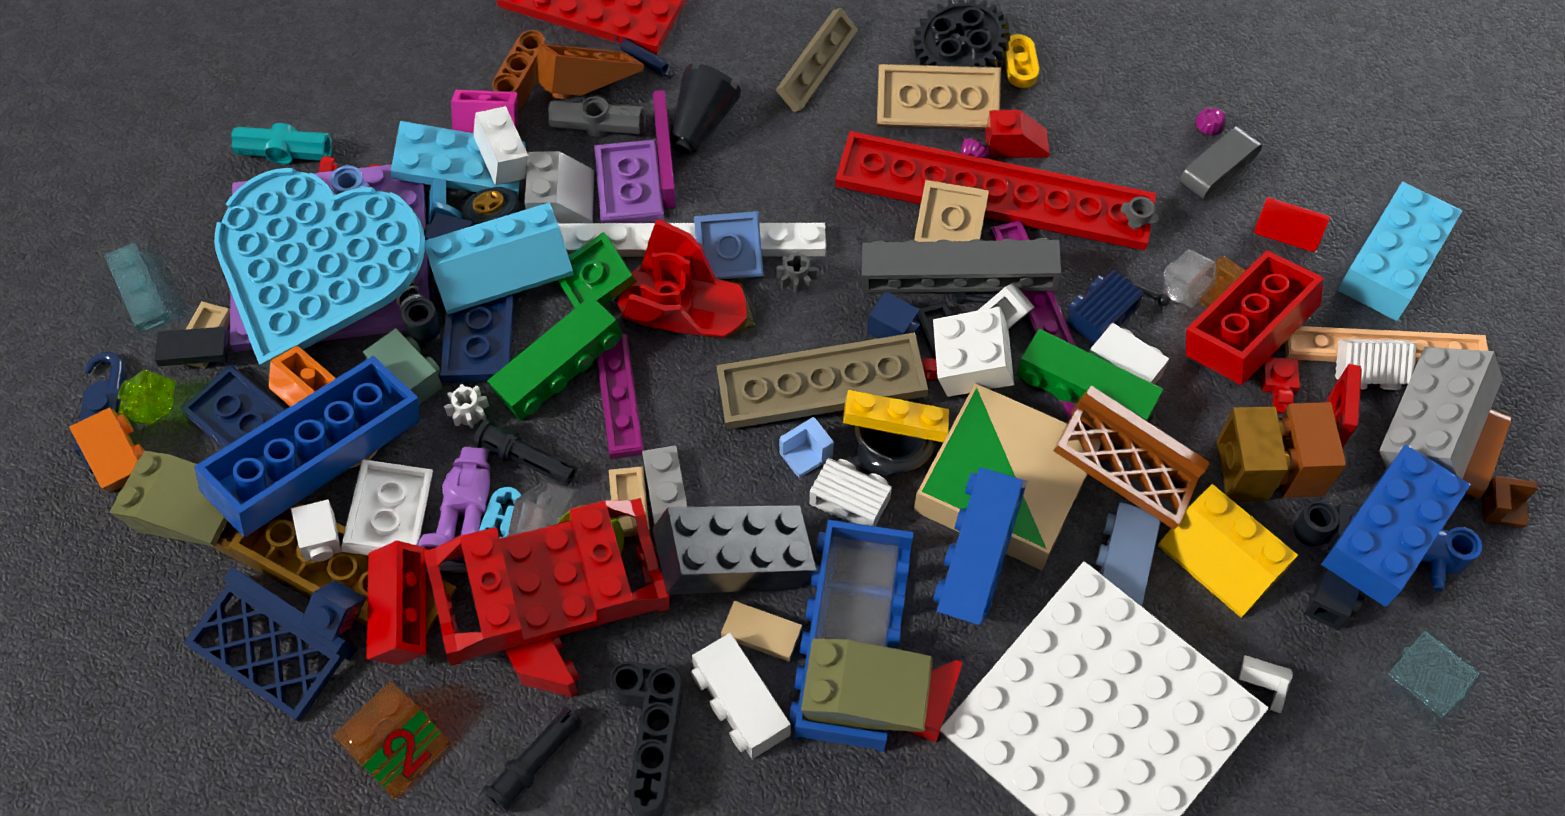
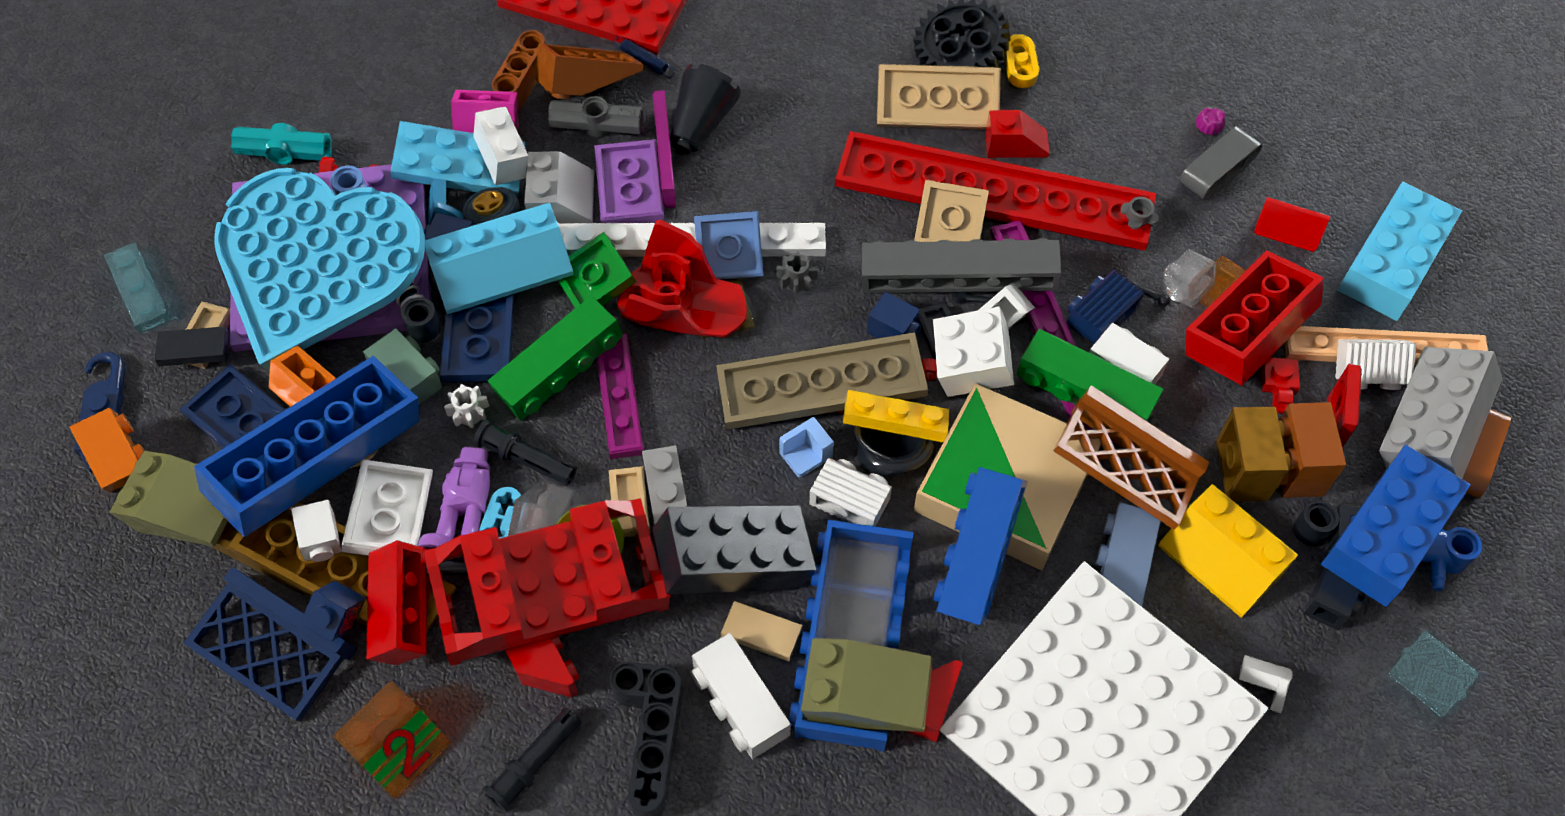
clear neon green brick [118,369,176,425] -> none
dark tan plate [776,8,858,112] -> none
magenta piece [961,138,990,159] -> none
reddish brown panel [1482,476,1538,528] -> none

